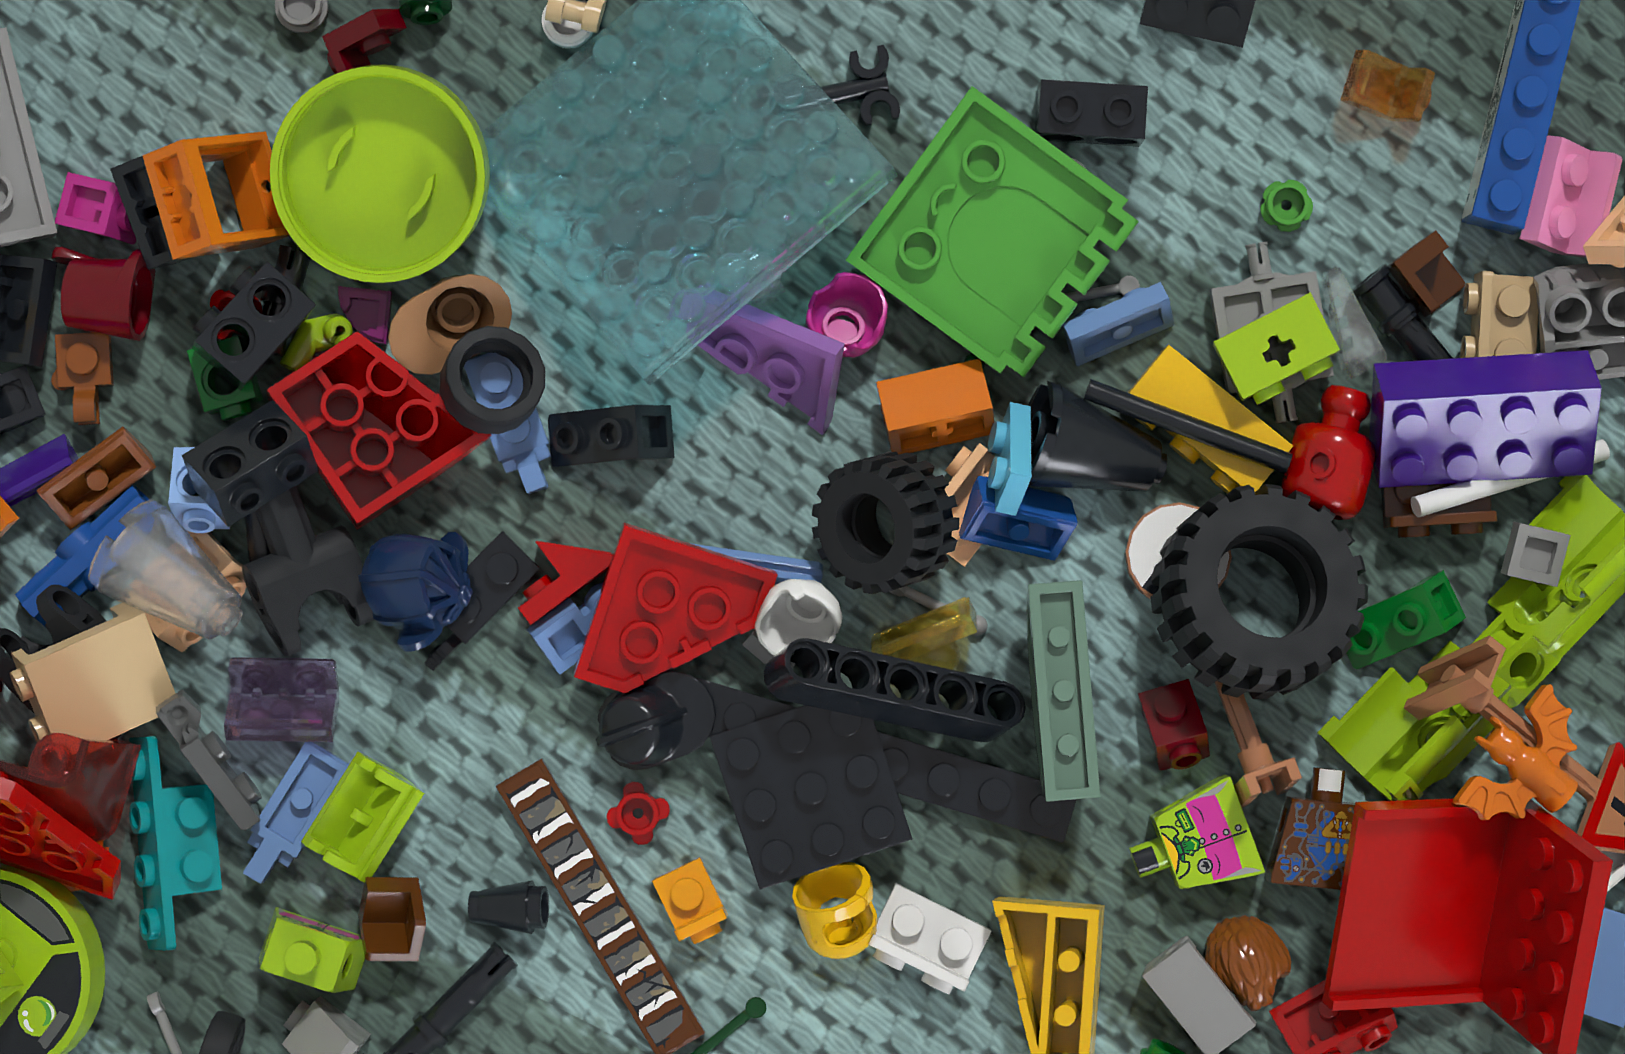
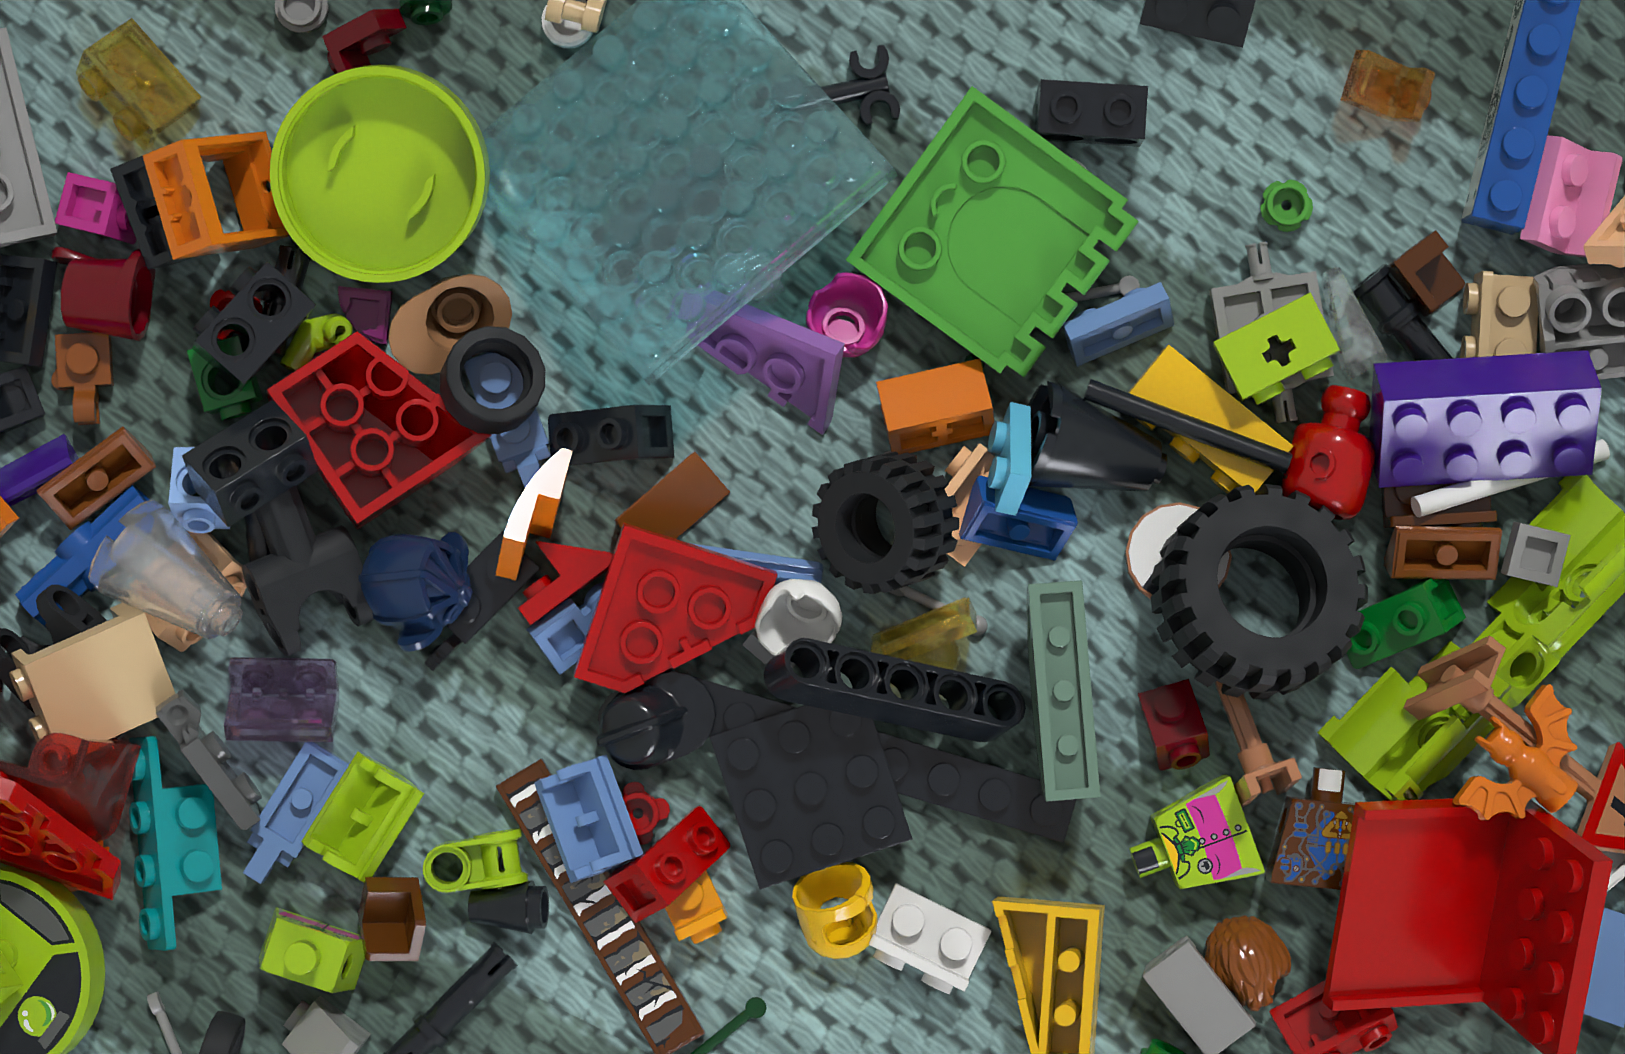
none -> clear yellow bracket [76,18,202,151]
none -> lime piece [423,828,529,893]
none -> slope [496,448,573,581]
none -> medium blue hinge [534,754,643,883]
none -> red bracket [603,806,731,923]
none -> dark orange slope [614,451,730,539]
none -> dark orange slope [1384,526,1502,580]

